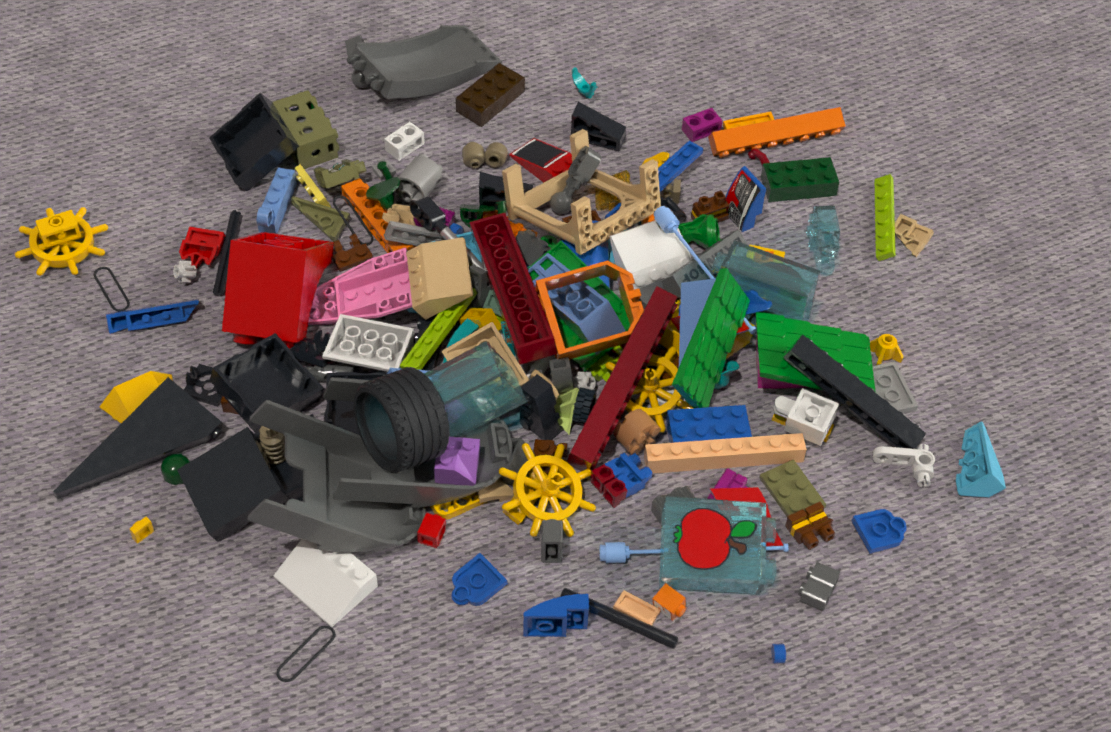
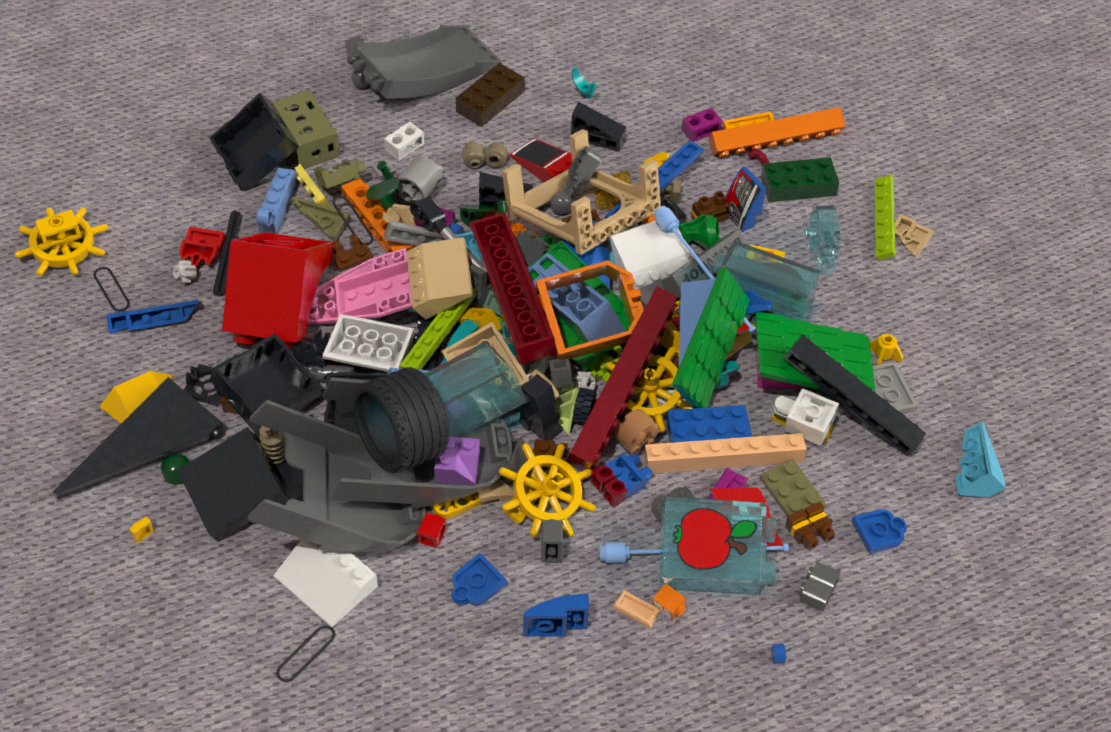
black axle [560,588,678,649] -> none
white piece [873,444,935,487] -> none

